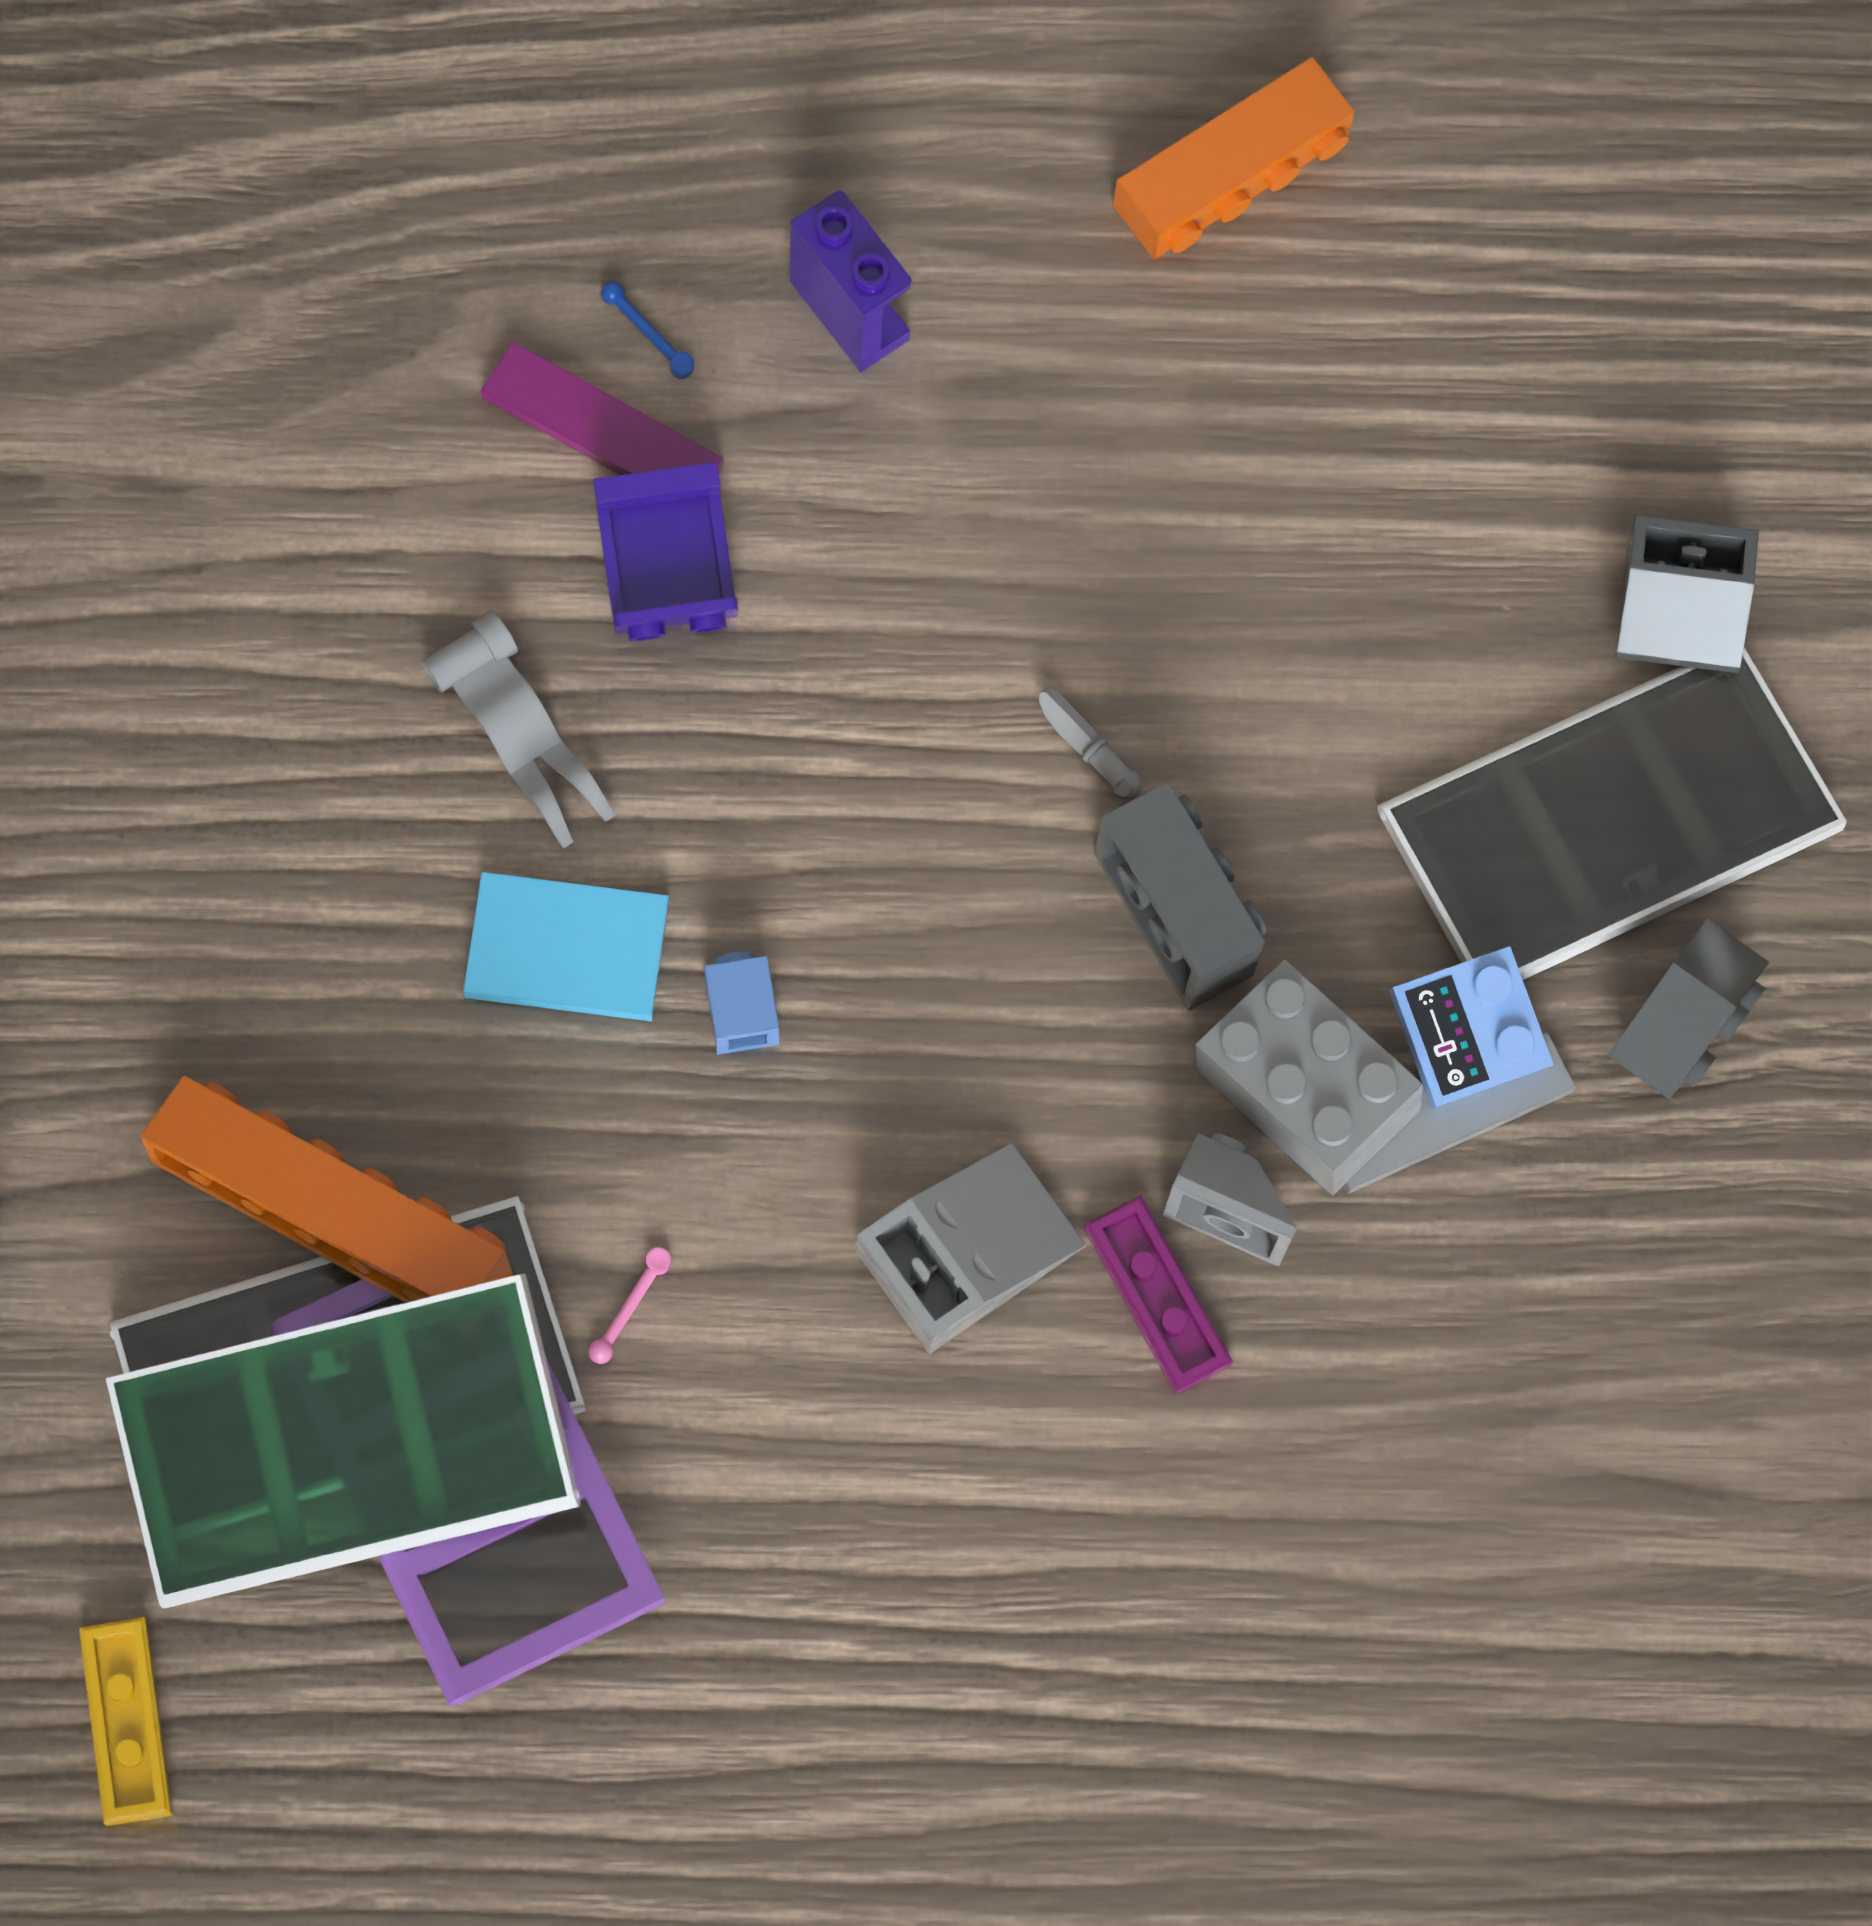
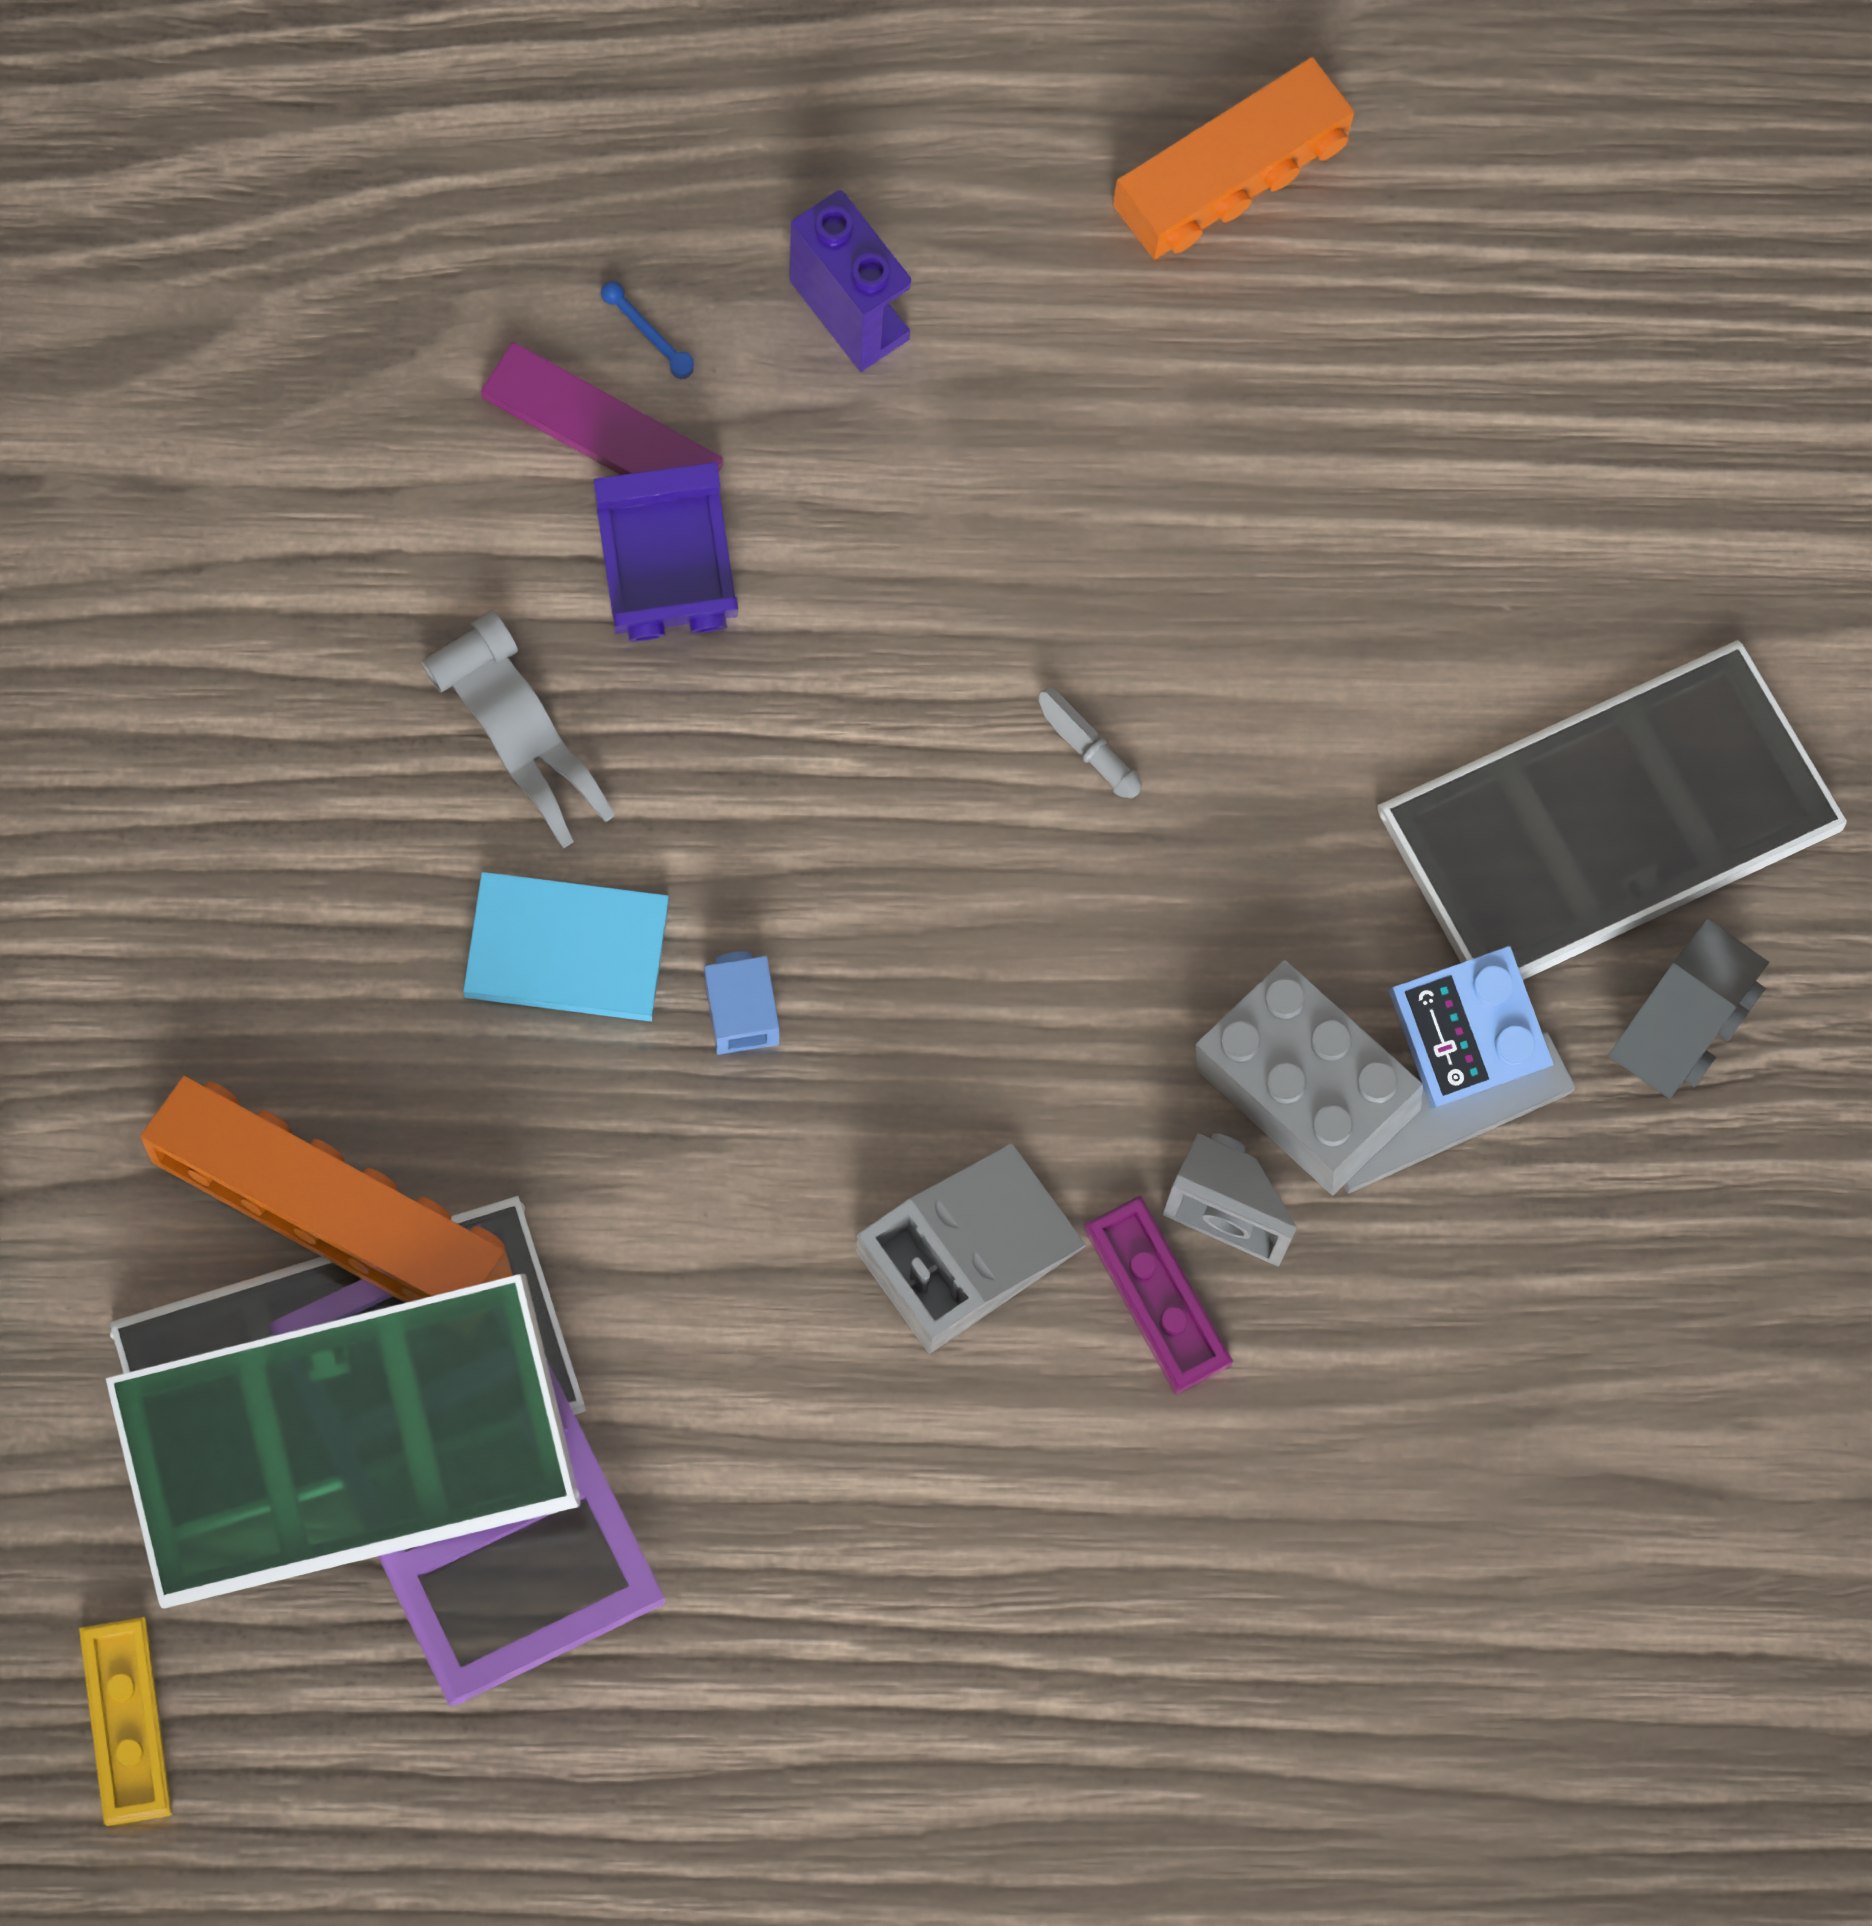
bright pink hinge [588,1247,671,1364] -> none
dark grey brick [1094,781,1267,1011] -> none
slope [1615,515,1759,674] -> none

